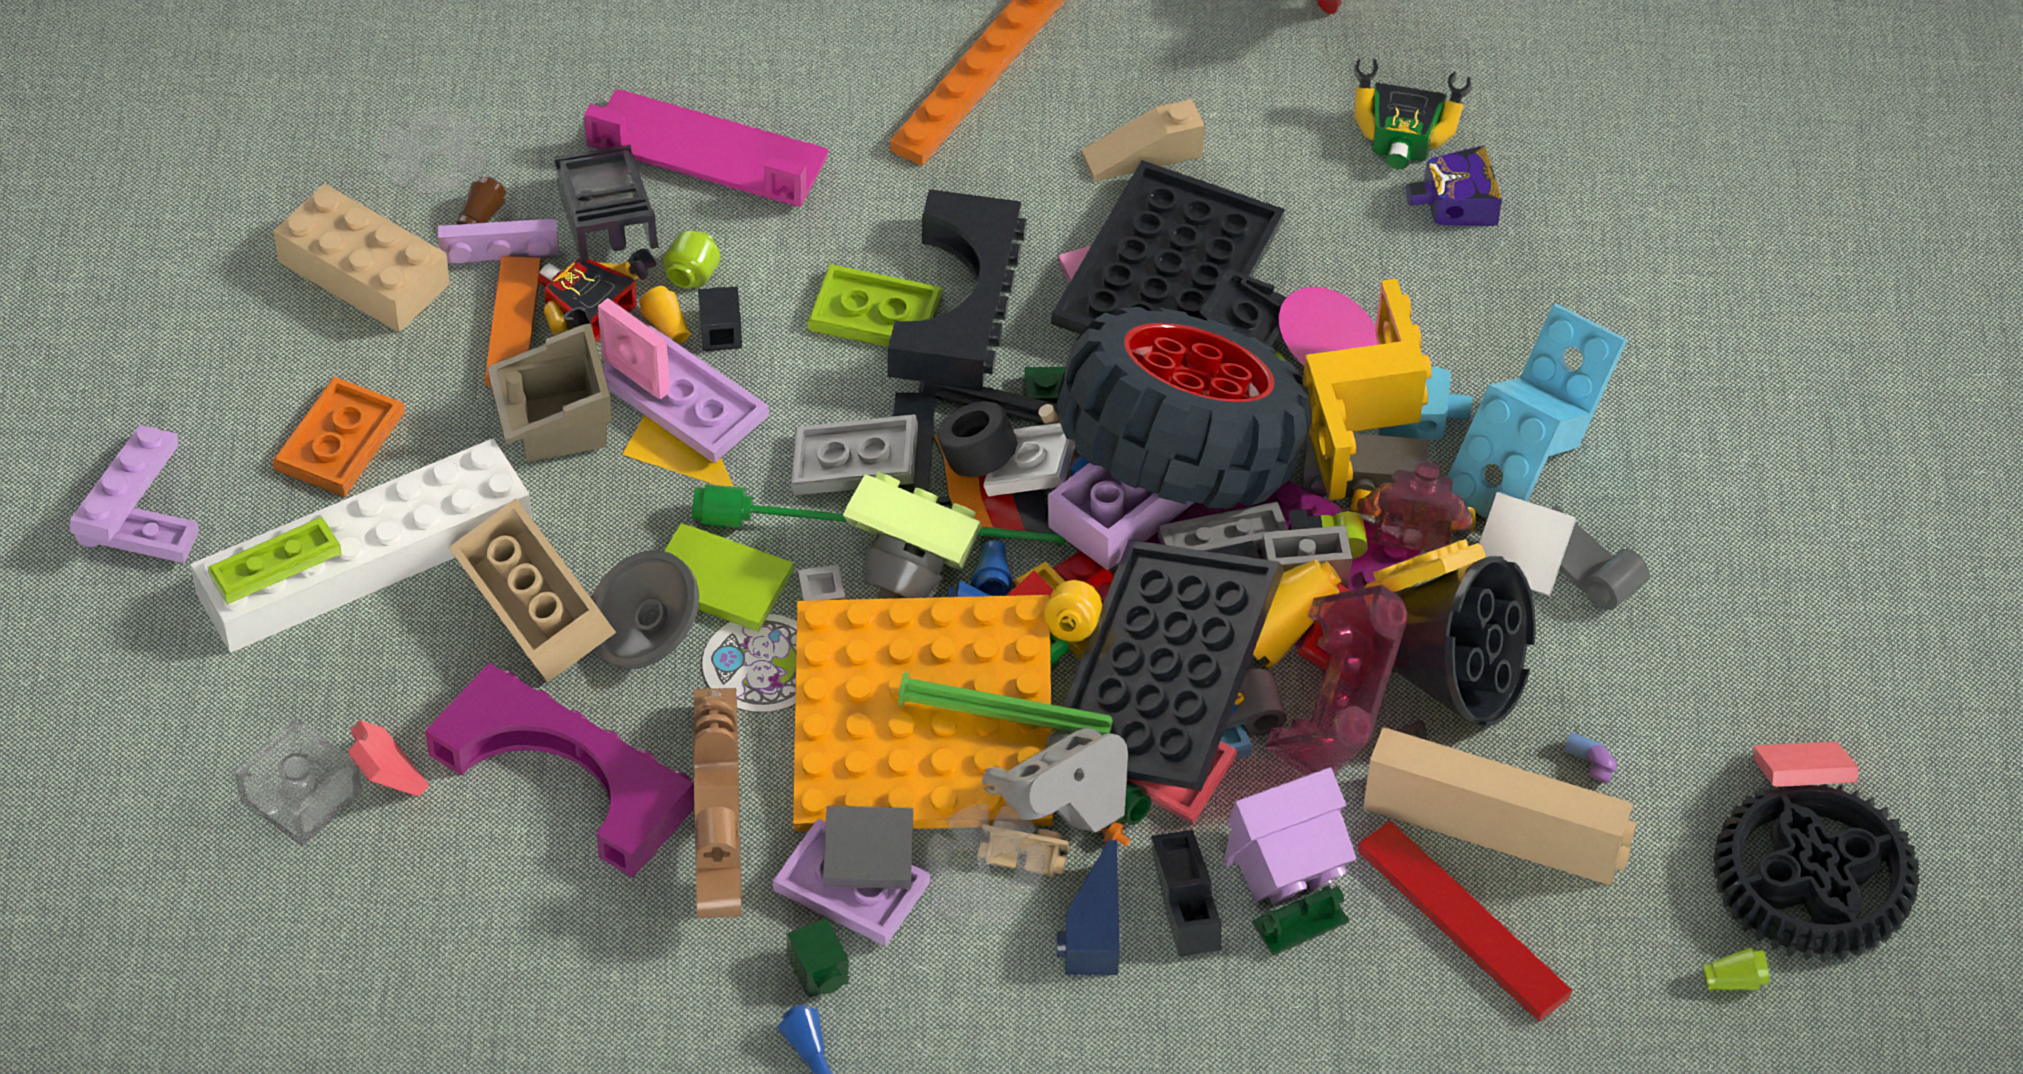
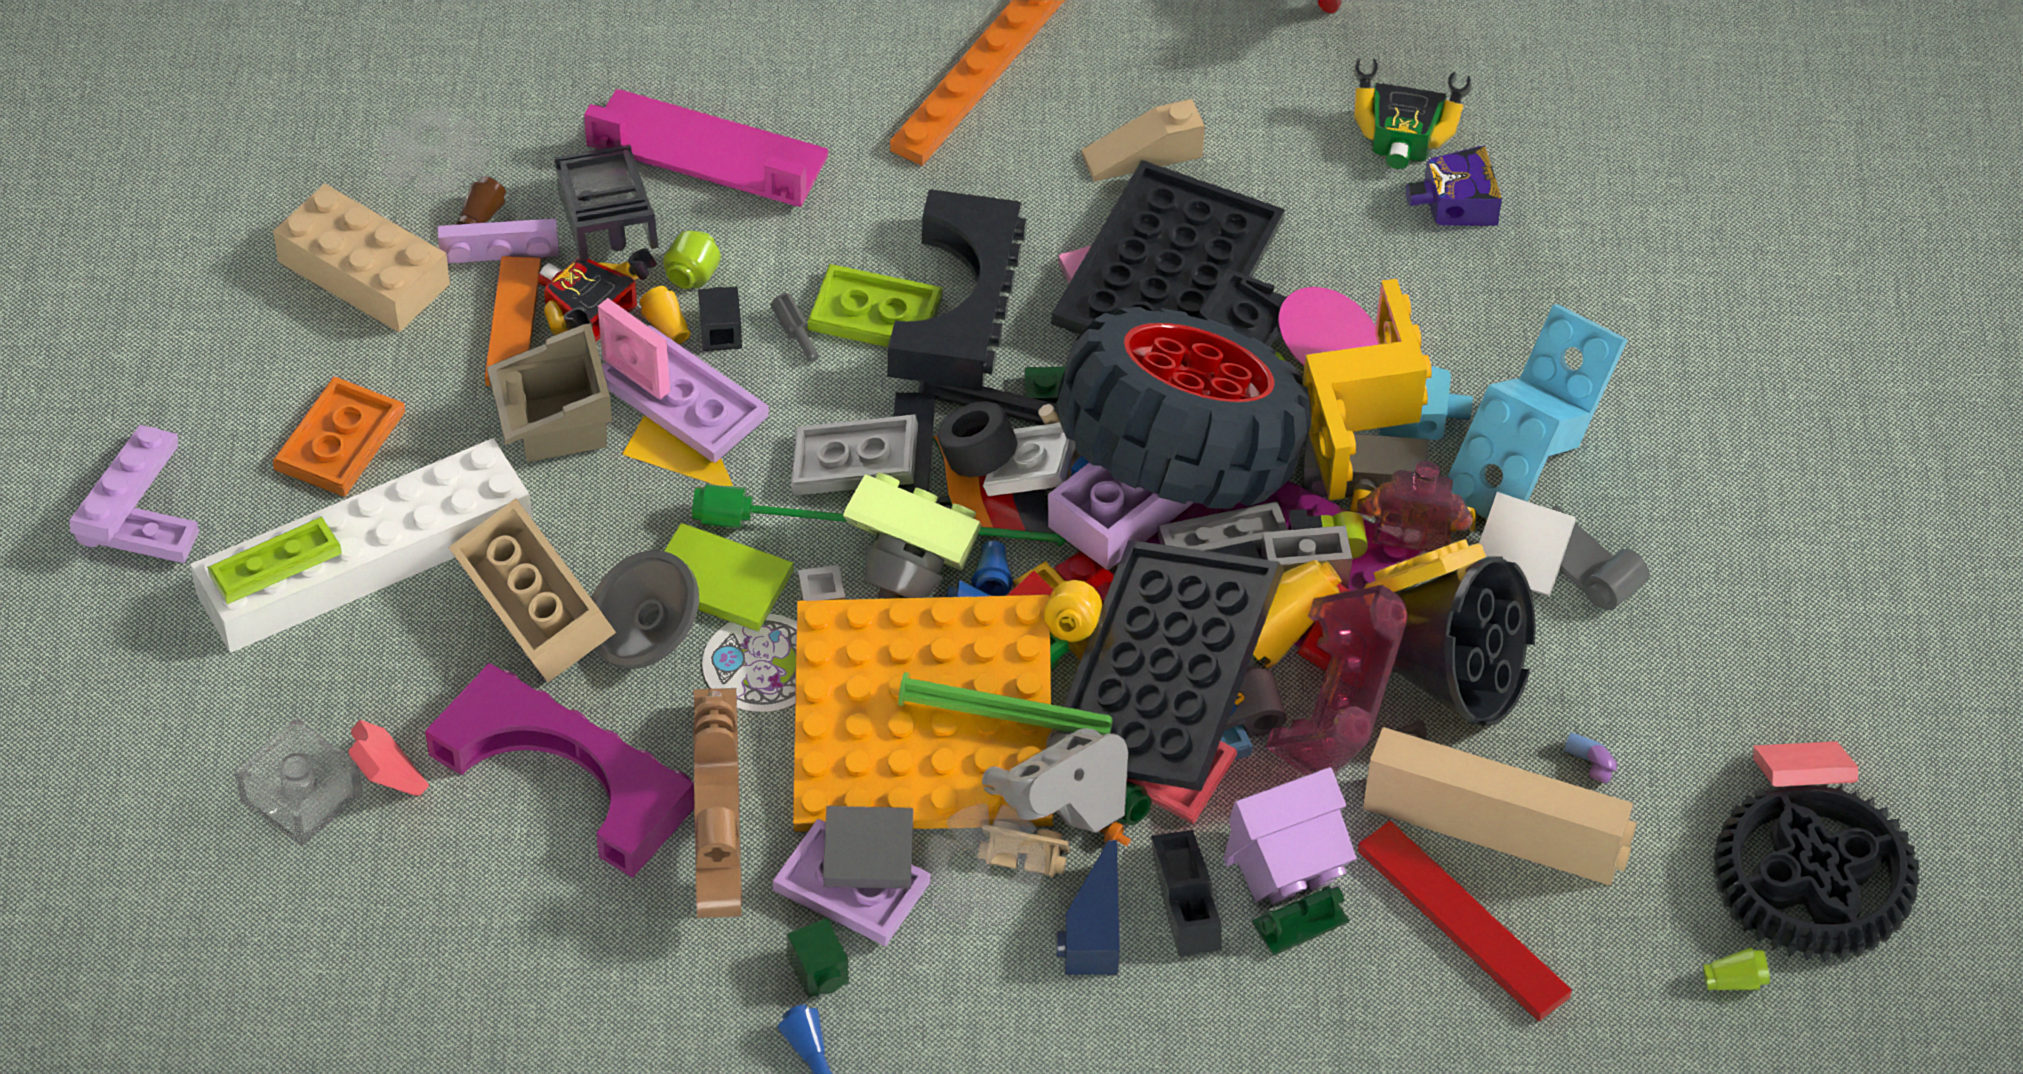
none -> dark grey axle [771,293,819,362]

